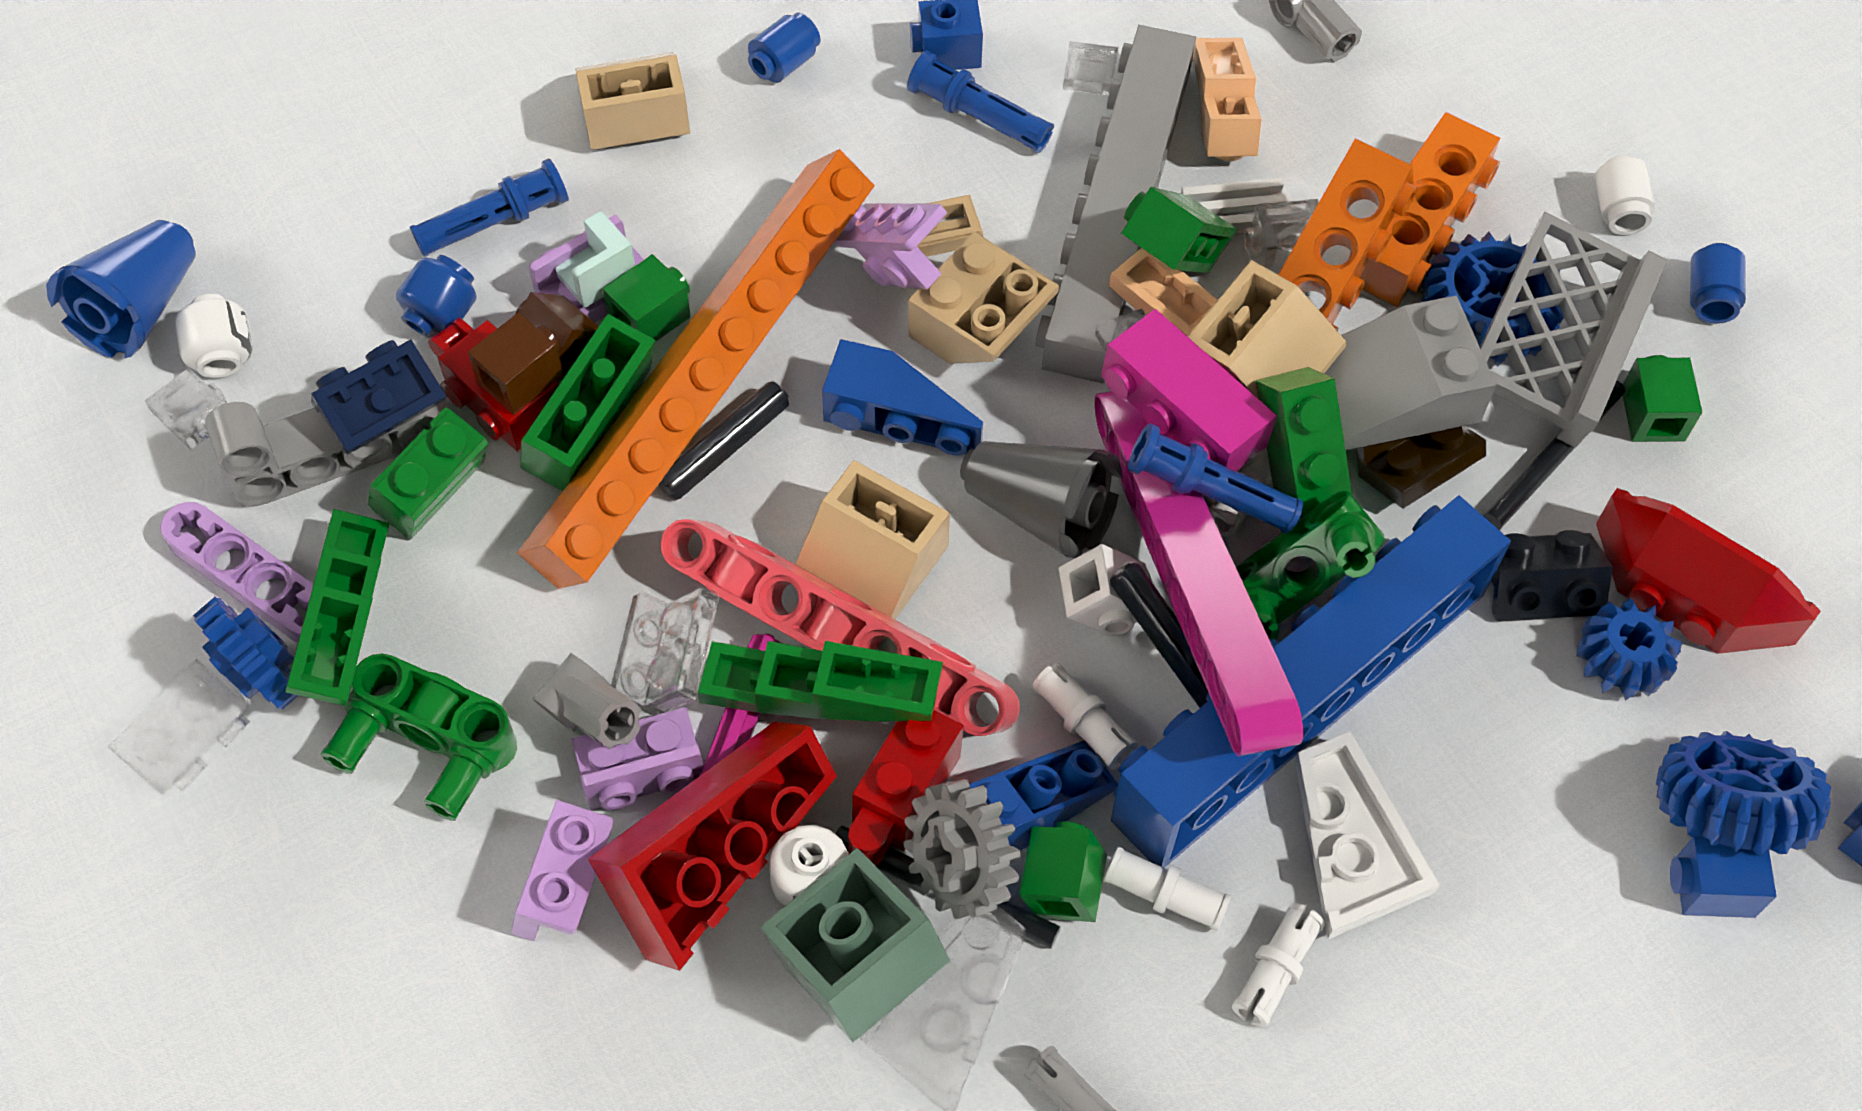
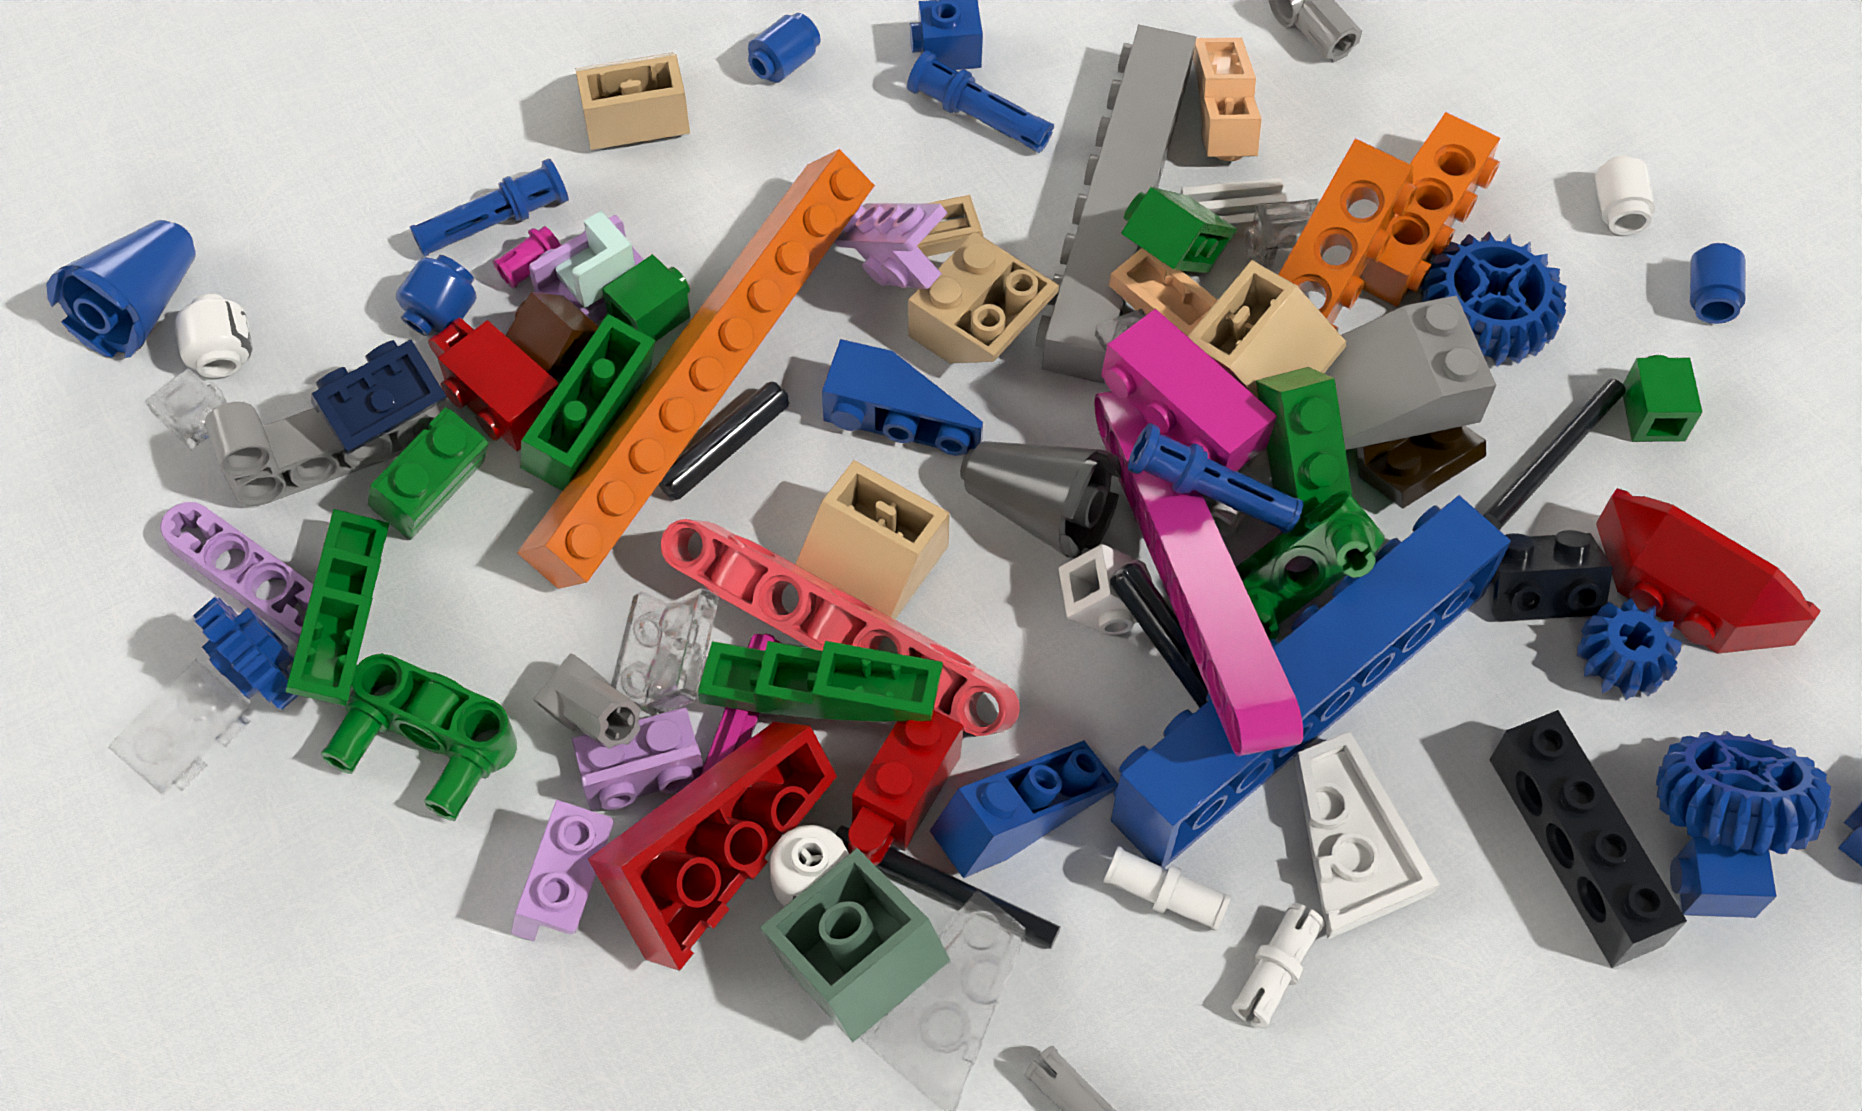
reddish brown brick [468,312,563,415] -> none
light grey gear [903,779,1021,919] -> none
green brick [1019,821,1107,922] -> none
white pin [1032,662,1138,770] -> none
clear tile [1063,41,1119,95] -> none
light grey fence [1480,212,1668,448] -> none
none -> dark pink pin [493,226,561,289]
none -> black brick [1489,710,1687,968]

